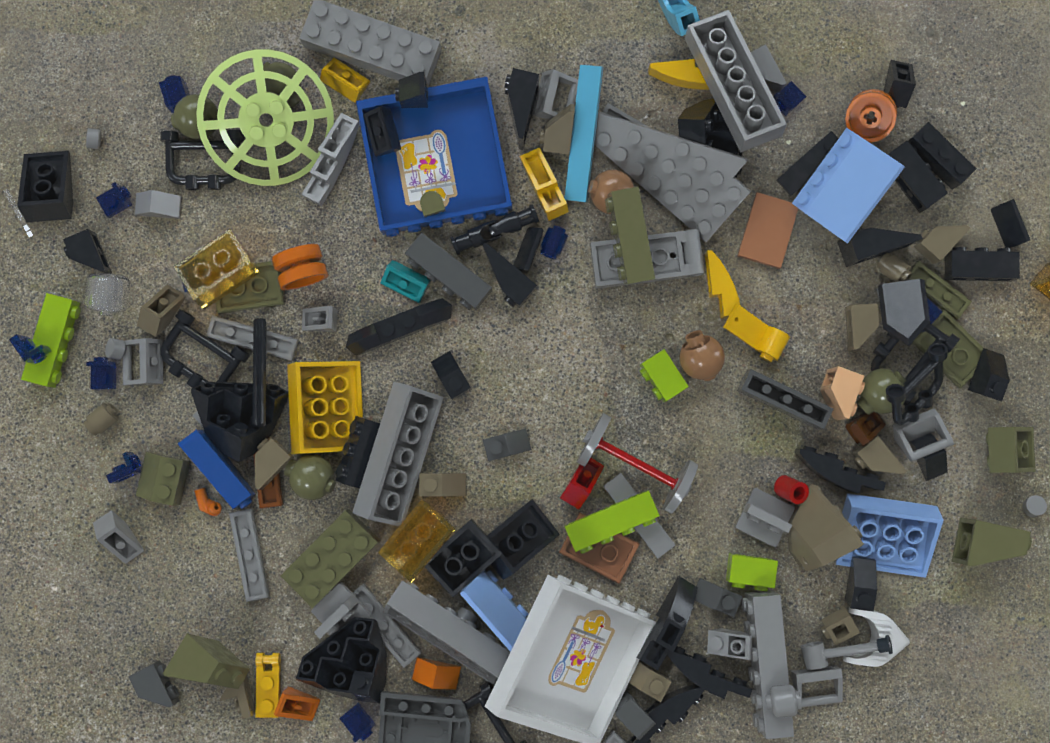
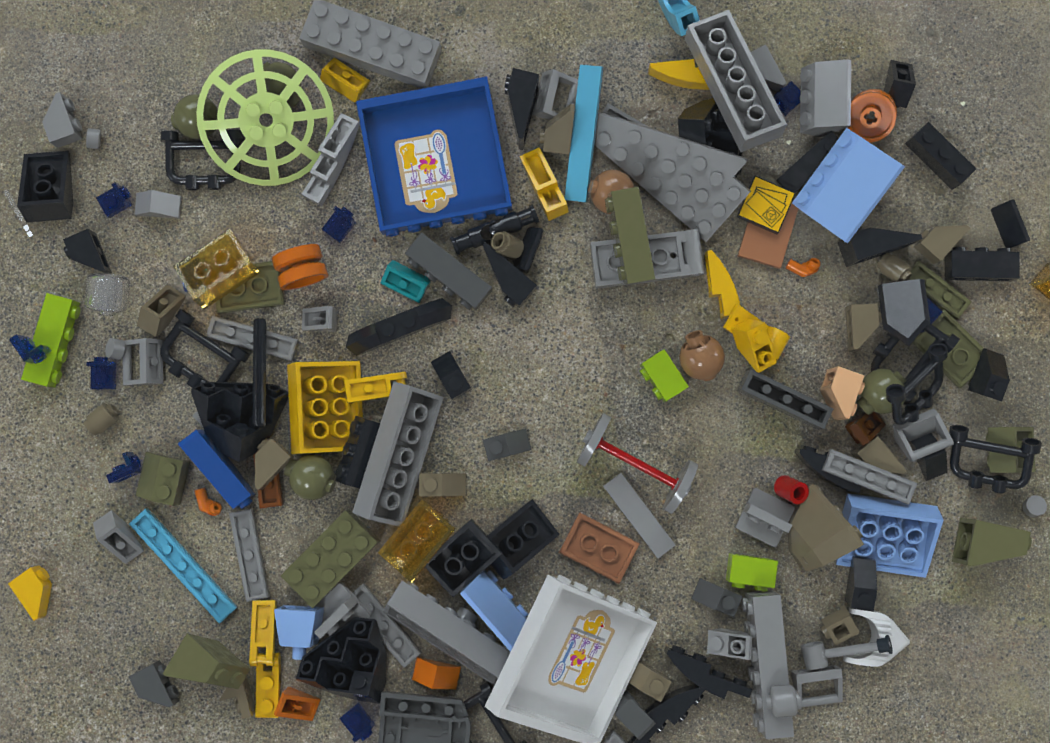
clear blue brick [159,75,190,113] -> none
black slope [364,106,401,157] -> none
black slope [395,72,428,108] -> none
olive tile [420,191,446,217] -> none
clear blue brick [540,225,568,260] -> none
red slope [560,458,604,510] -> none
lime brick [564,490,660,554] -> none
black slope [637,576,698,670] -> none
black brick [888,140,948,213] -> none
none -> yellow slope [8,565,52,621]
none -> light grey slope [42,92,83,148]
none -> medium azure tile [129,508,238,624]
none -> yellow plate [249,600,277,666]
none -> light blue torso [274,605,324,660]
none -> clear blue bracket [322,206,356,244]
none -> yellow plate [344,372,407,403]
none -> dark tan brick [491,232,524,260]
none -> yellow slope [731,318,777,373]
none -> yellow tile [736,176,796,235]
none -> orange arm [786,258,821,277]
none -> light grey slope [799,59,851,137]
none -> light grey tile [822,449,917,504]
none -> black bar [949,425,1042,493]

